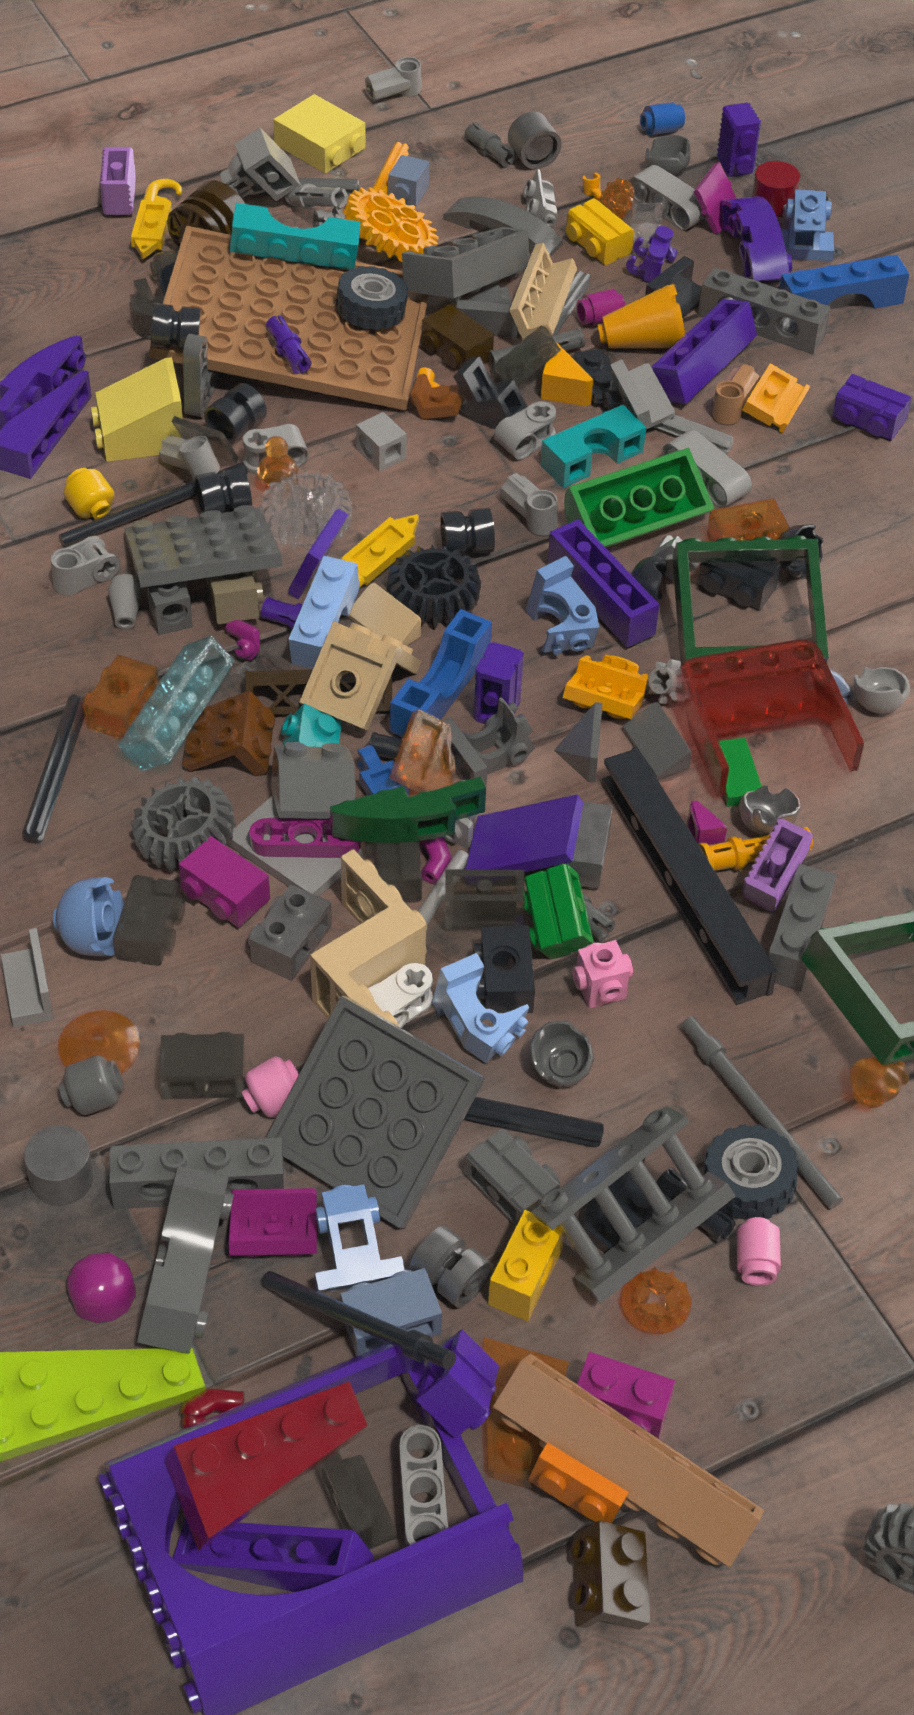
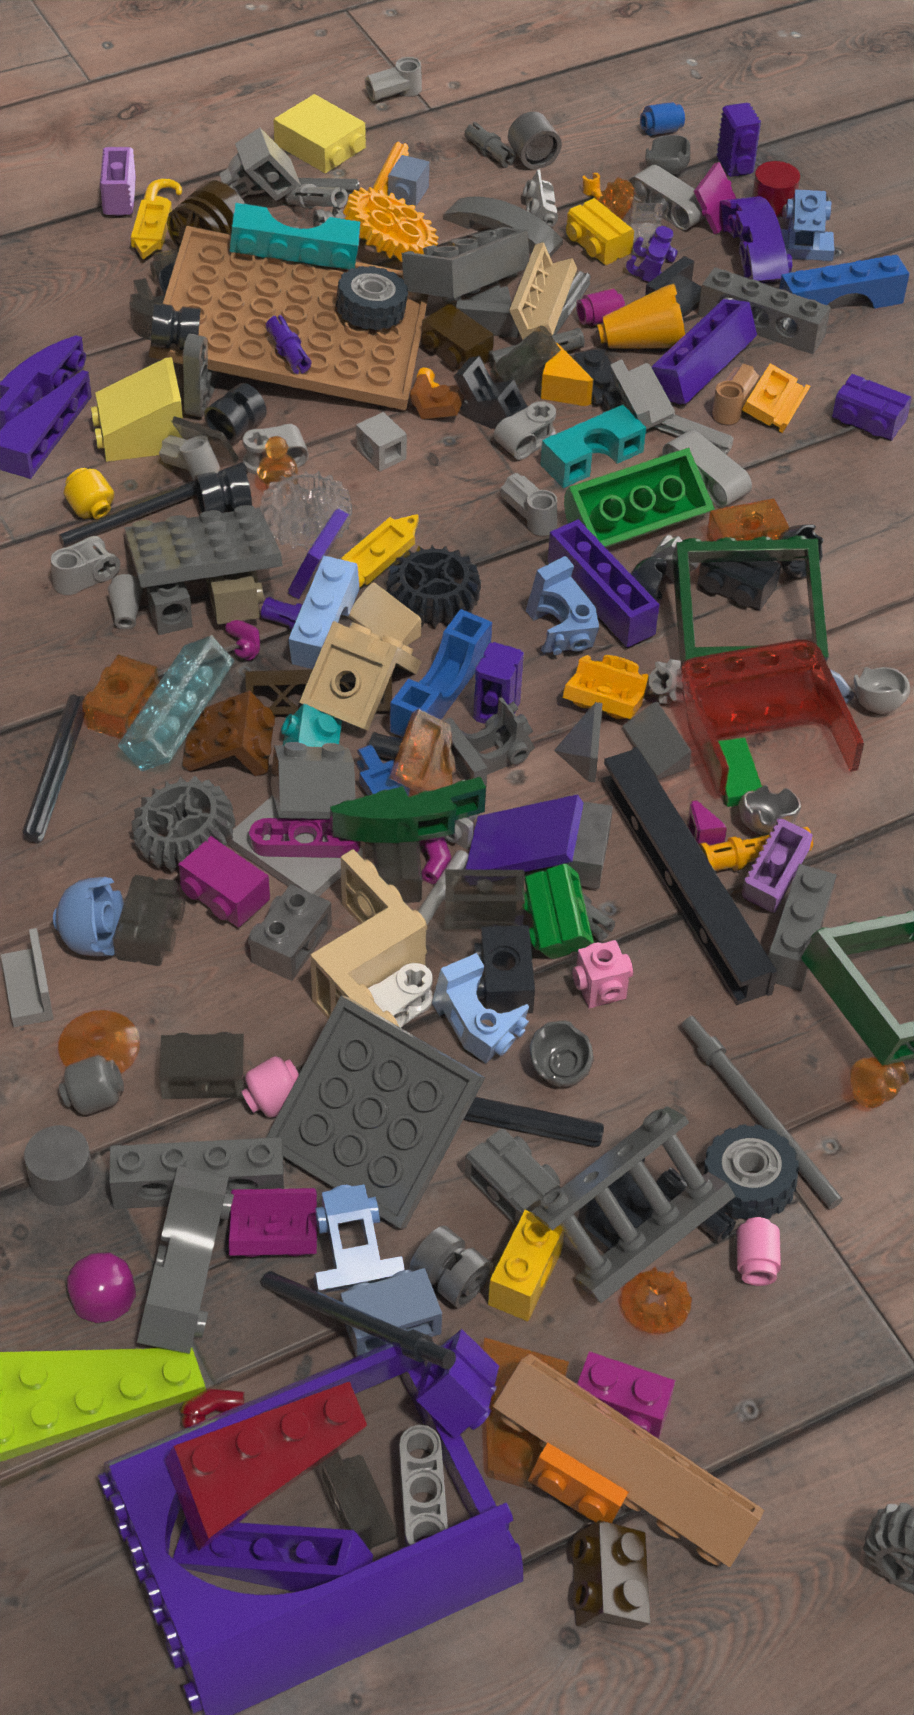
black wheel [440,508,495,555] -> none

